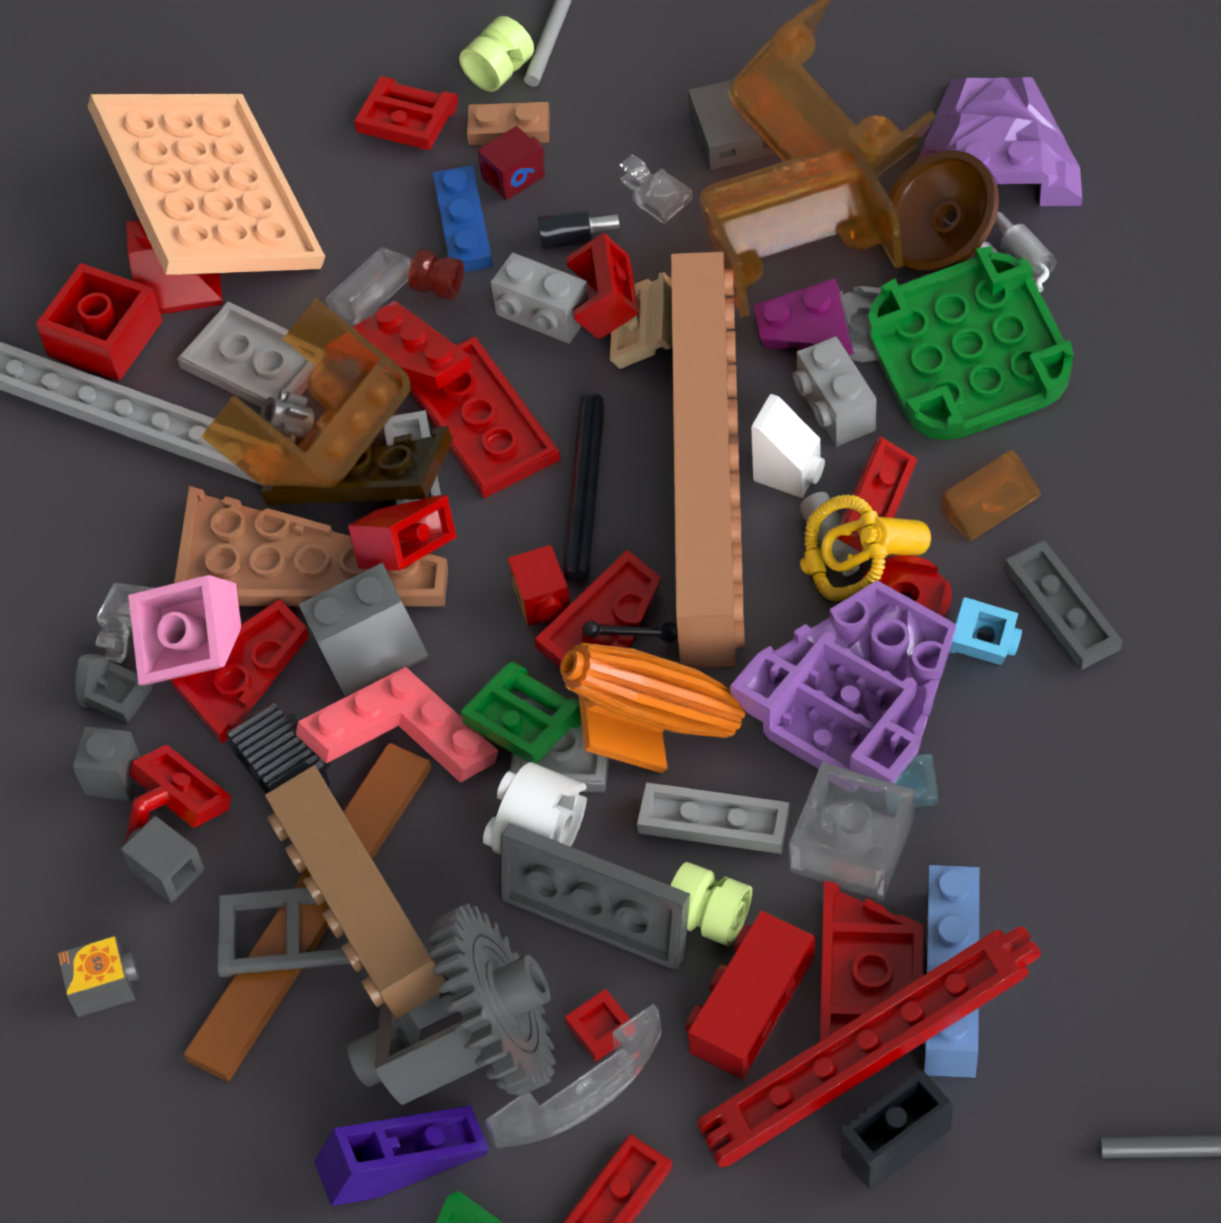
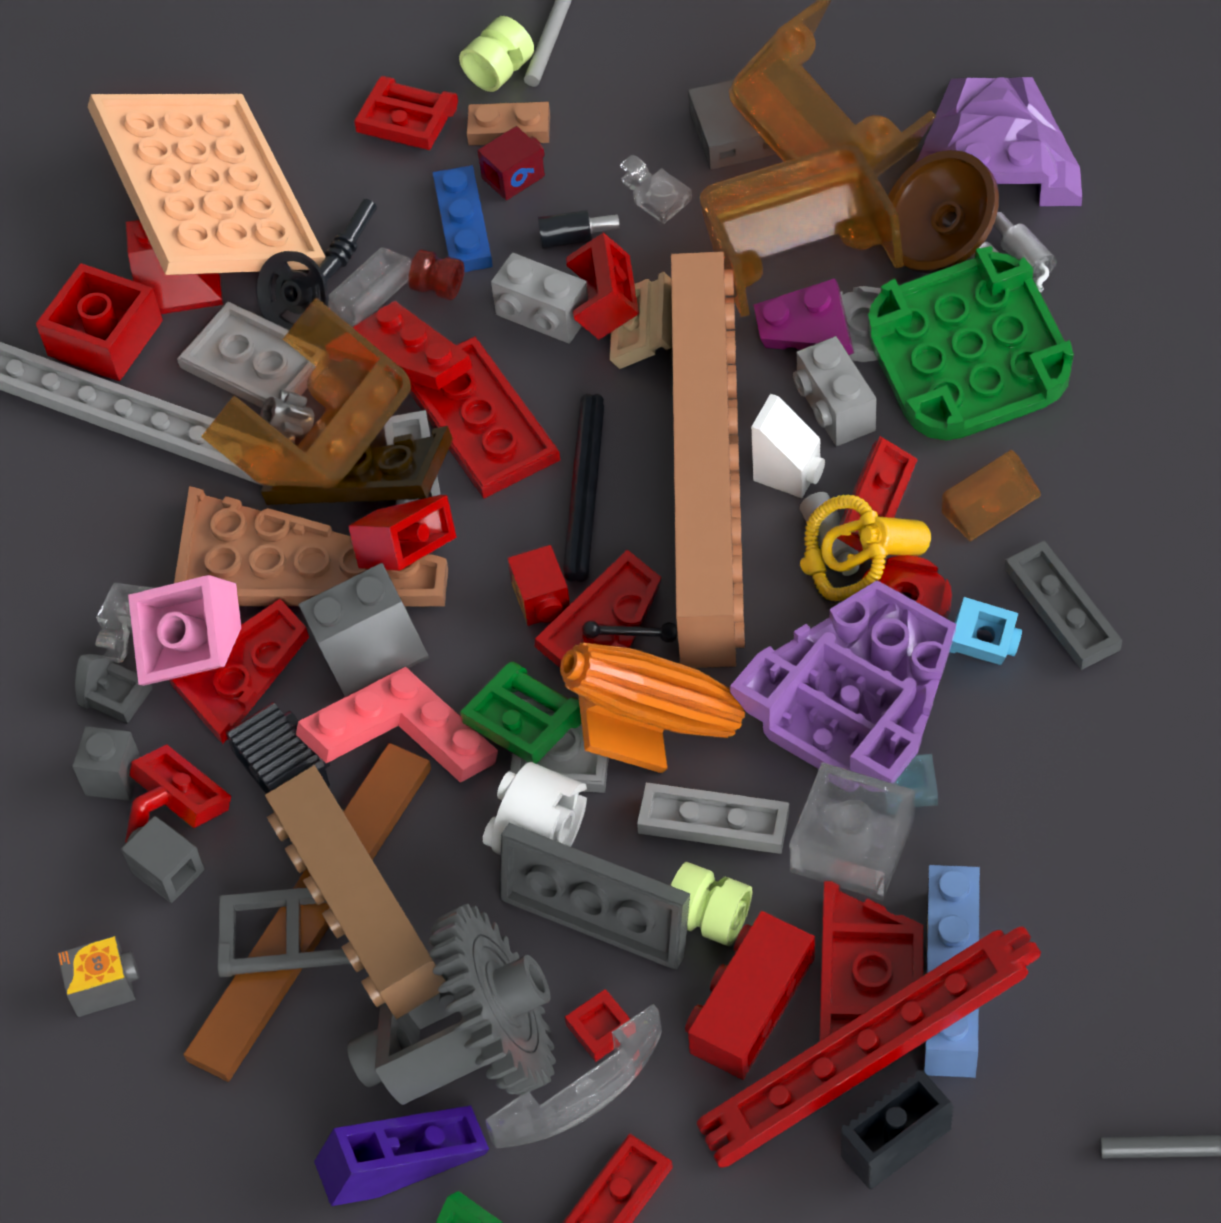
none -> black dish [256,199,377,336]

